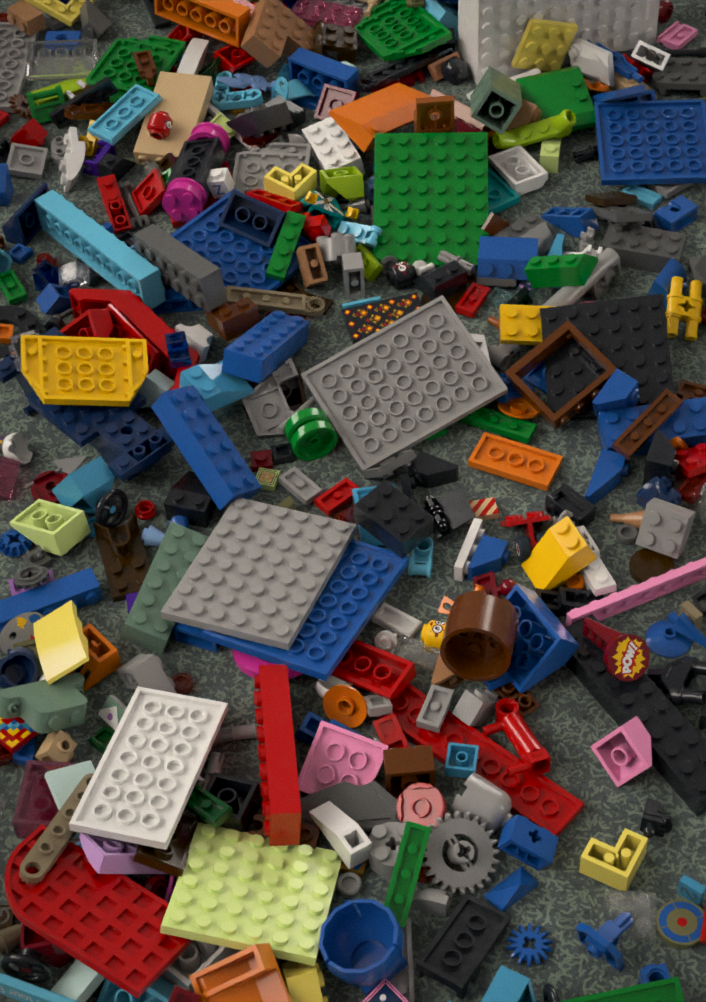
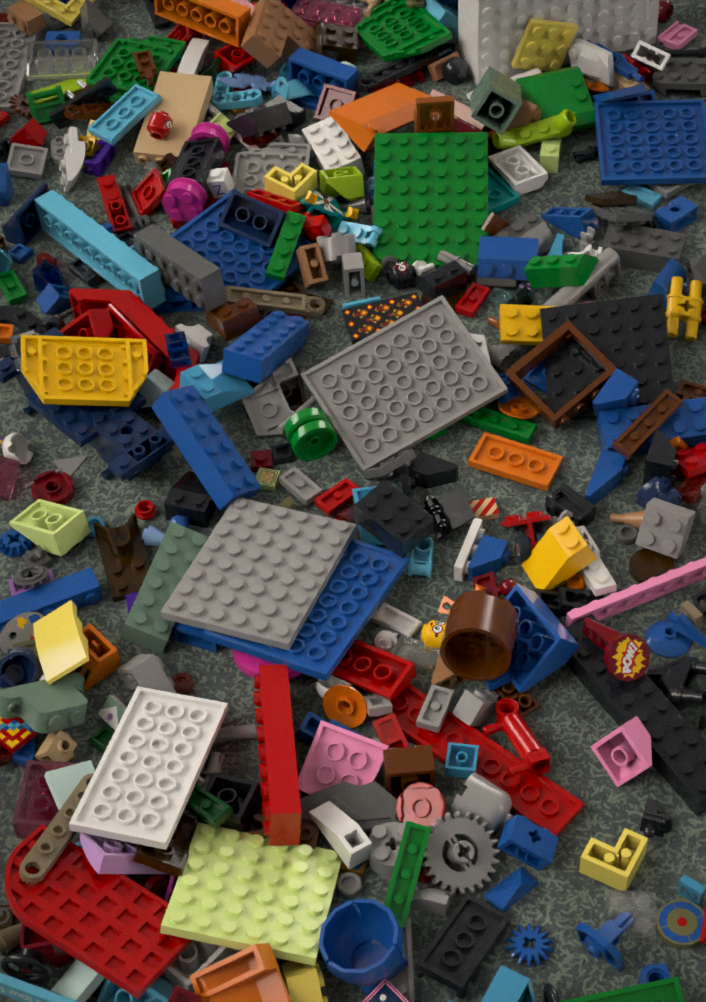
dark azure piece [52,456,128,529] -> none
clear brick [59,260,90,288] -> none
black slope [97,153,136,183] -> none

